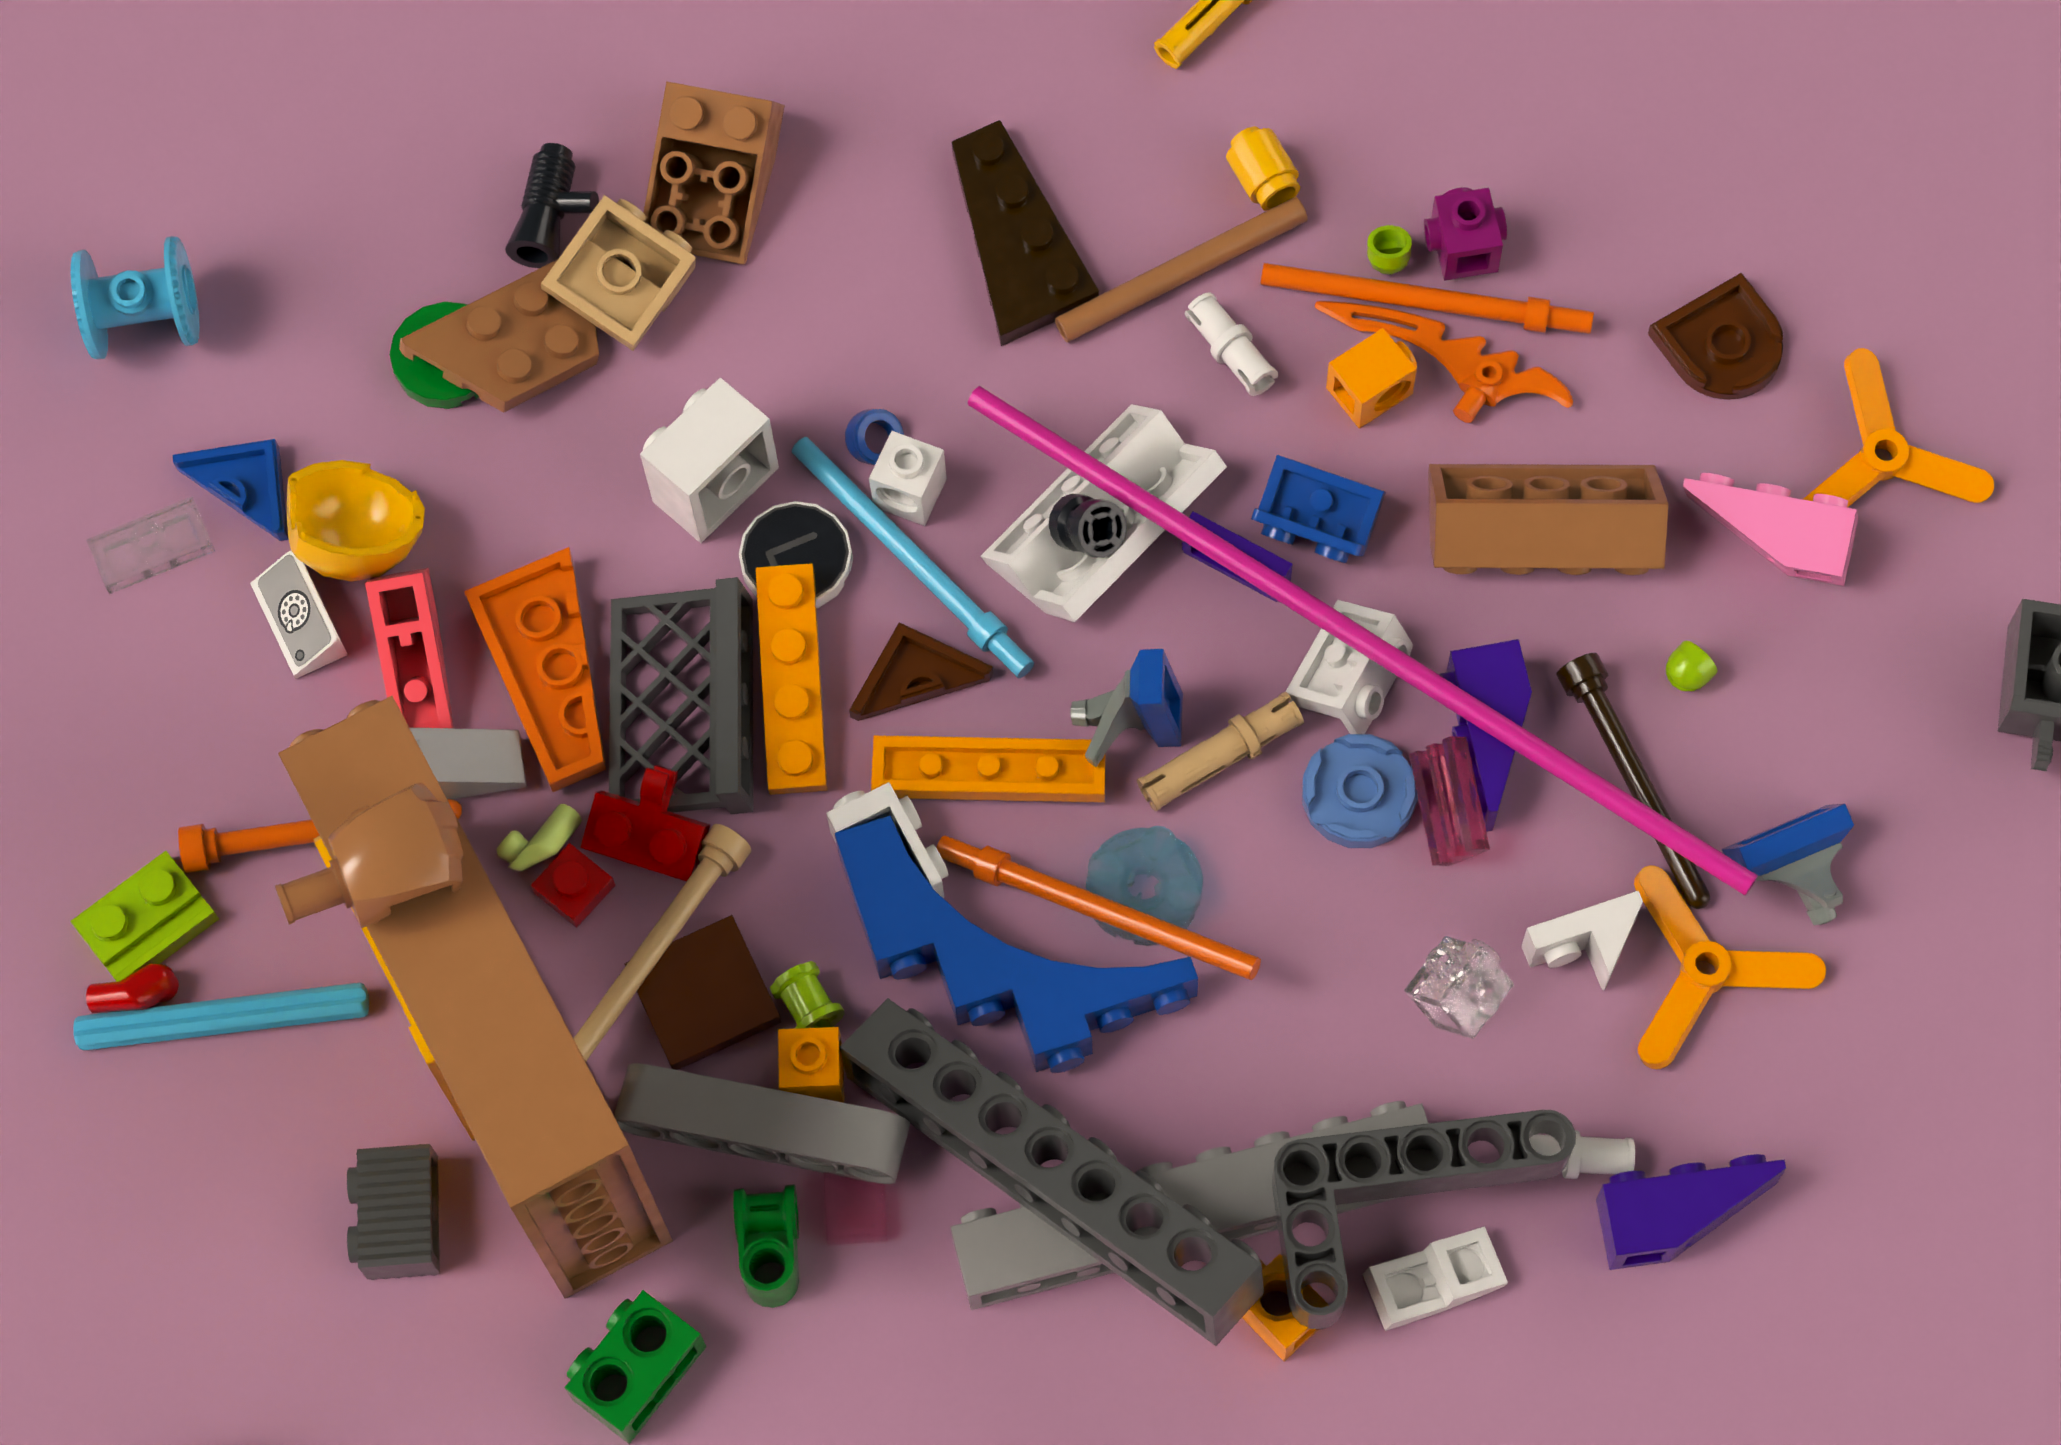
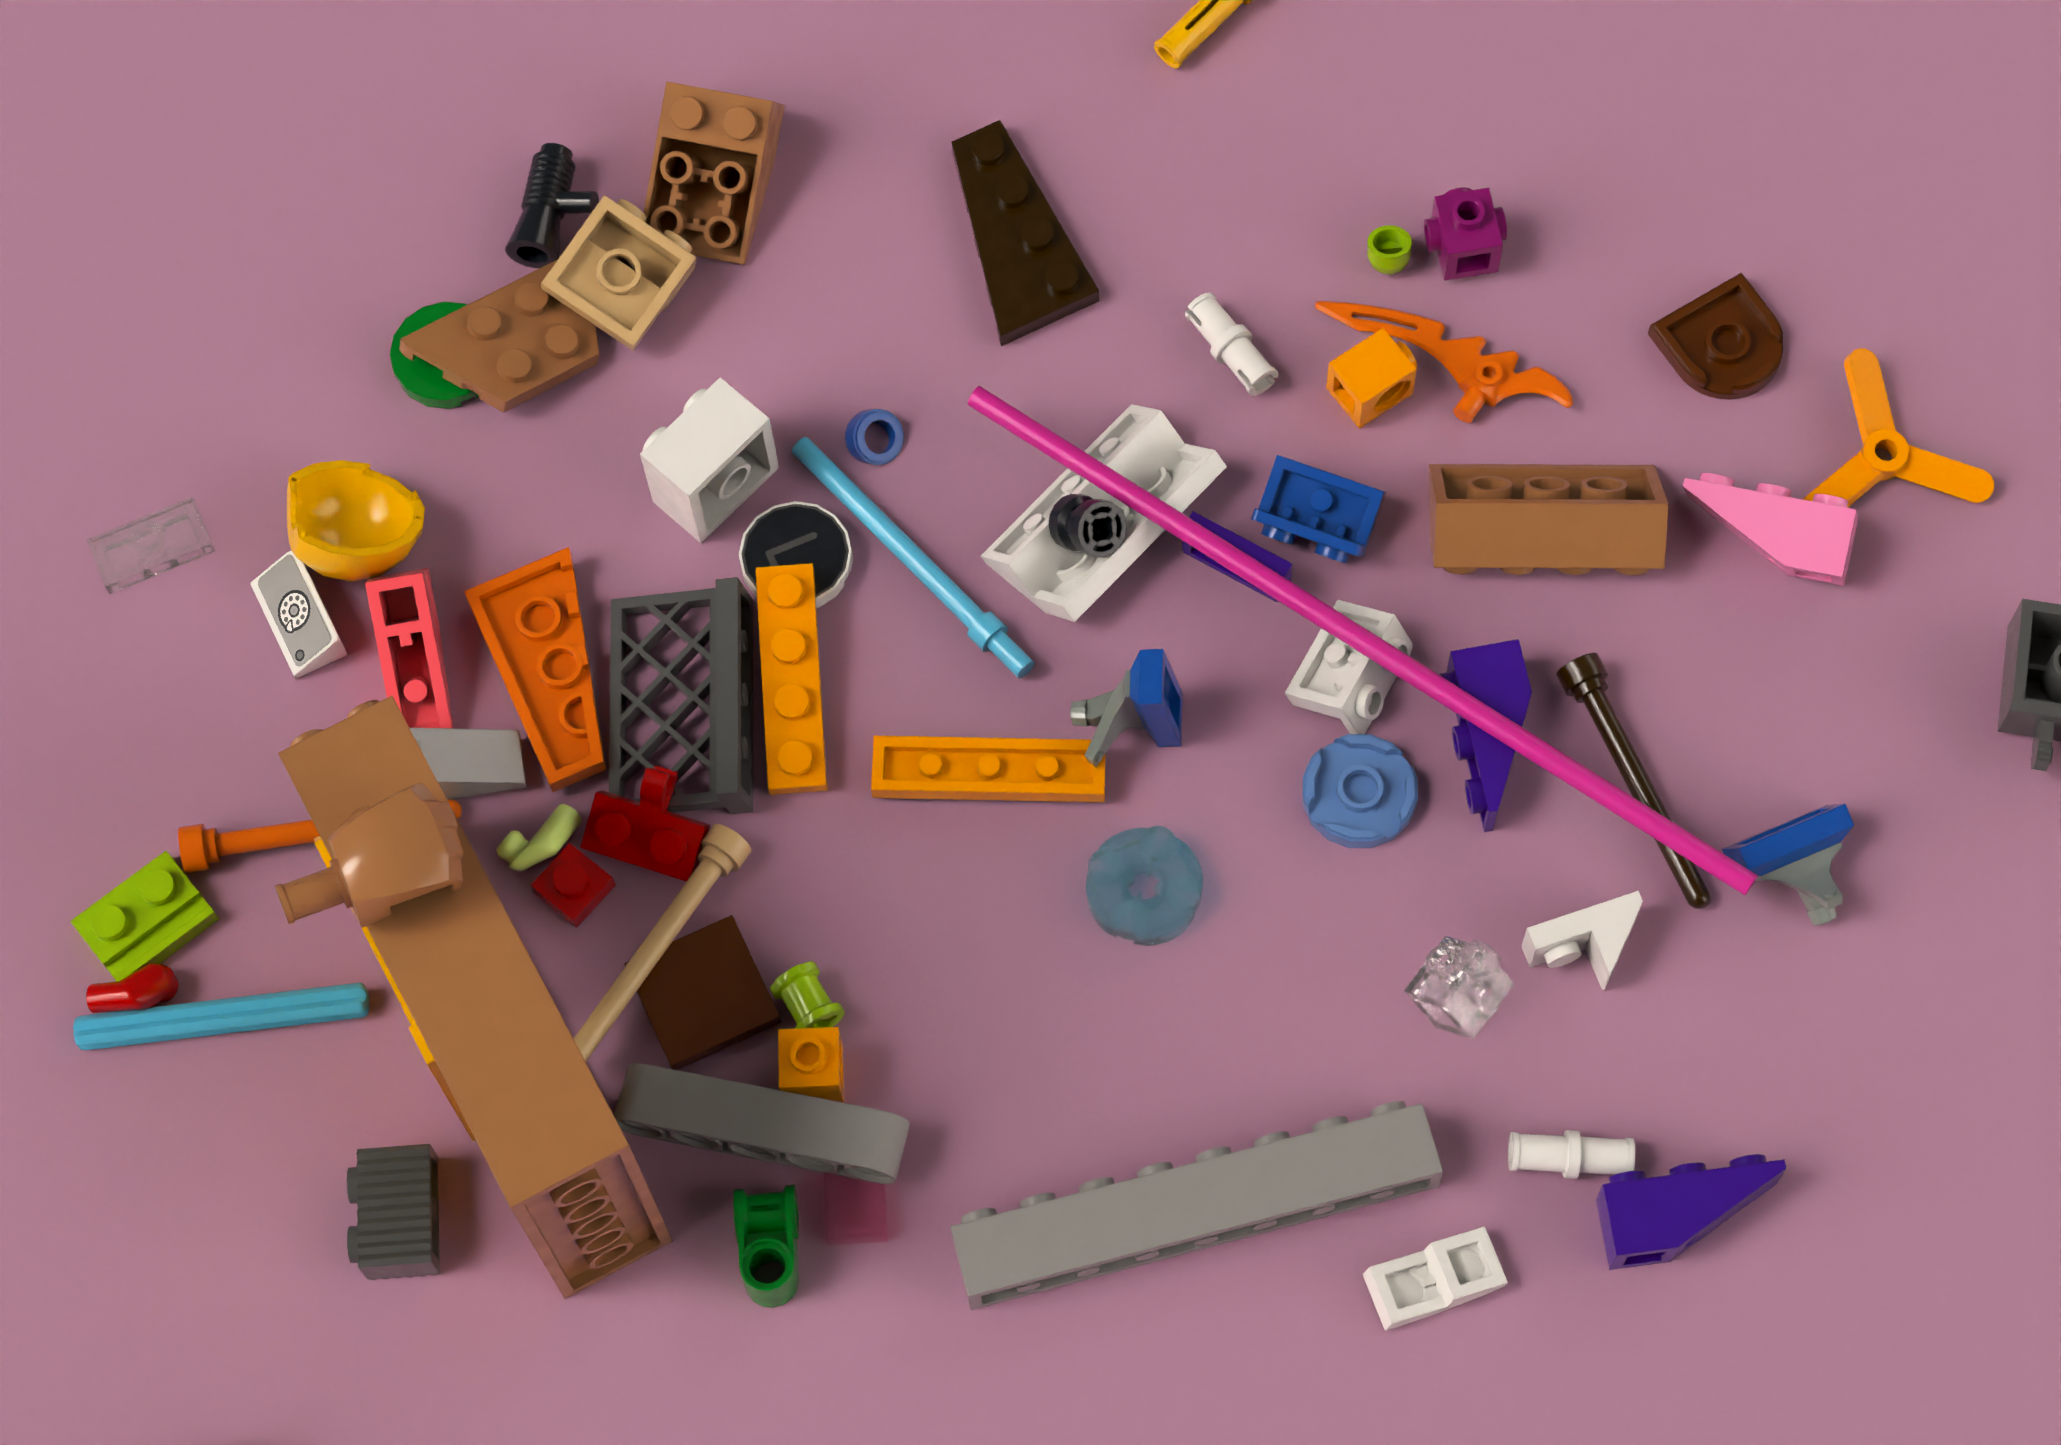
medium azure hose [70,236,200,360] -> none
blue tile [173,439,288,541] -> none
green brick [564,1290,706,1444] -> none
white bracket [826,782,949,898] -> none
blue arch [834,815,1198,1073] -> none
dark grey brick [840,998,1264,1346] -> none
reddish brown tile [849,622,993,721] -> none
white brick [869,431,947,526] -> none
orange bar [936,835,1261,980] -> none
medium nougat piece [1055,197,1308,343] -> none
tan pin [1136,692,1304,812] -> none
yellow brick [1226,126,1301,211] -> none
light orange brick [1242,1254,1329,1362] -> none
orange bar [1261,263,1594,334] -> none
dark grey beam [1272,1110,1576,1329] -> none
clear pink tile [1409,736,1490,866] -> none
light orange piece [1634,865,1826,1069] -> none
lime hinge [1666,640,1718,691] -> none

